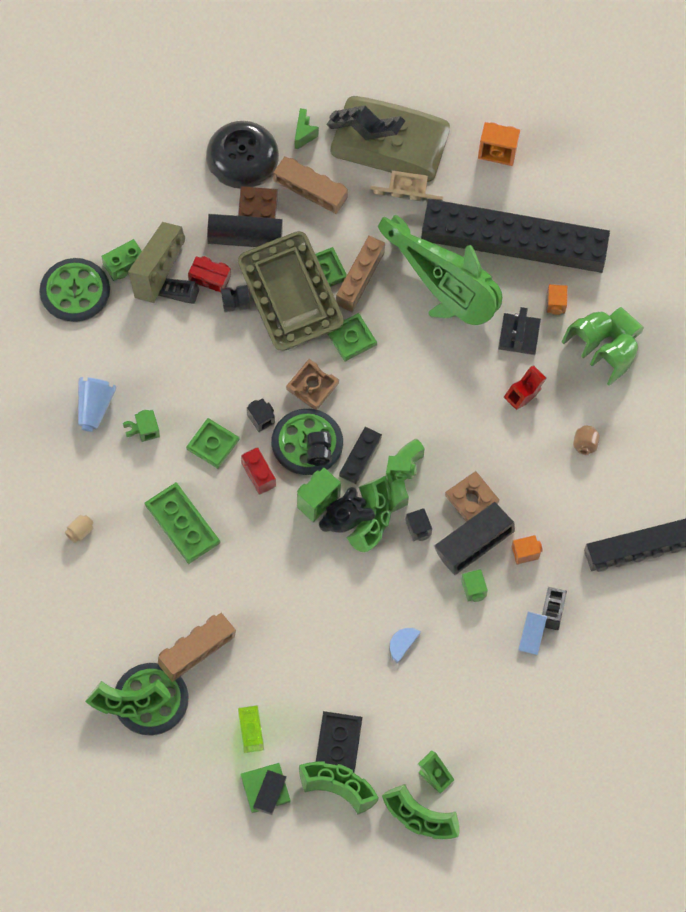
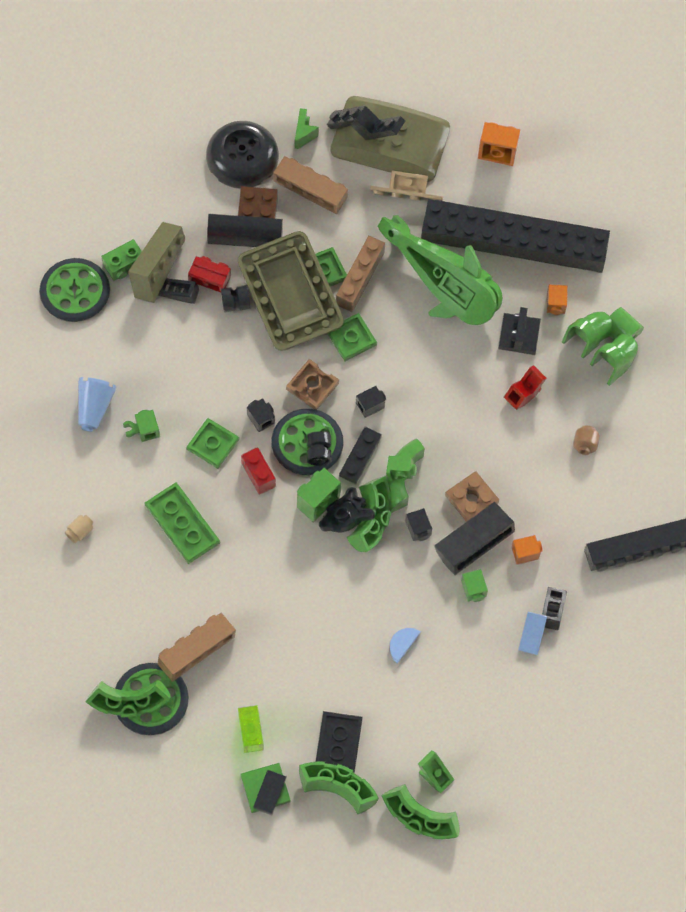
none -> black brick [356,386,386,418]

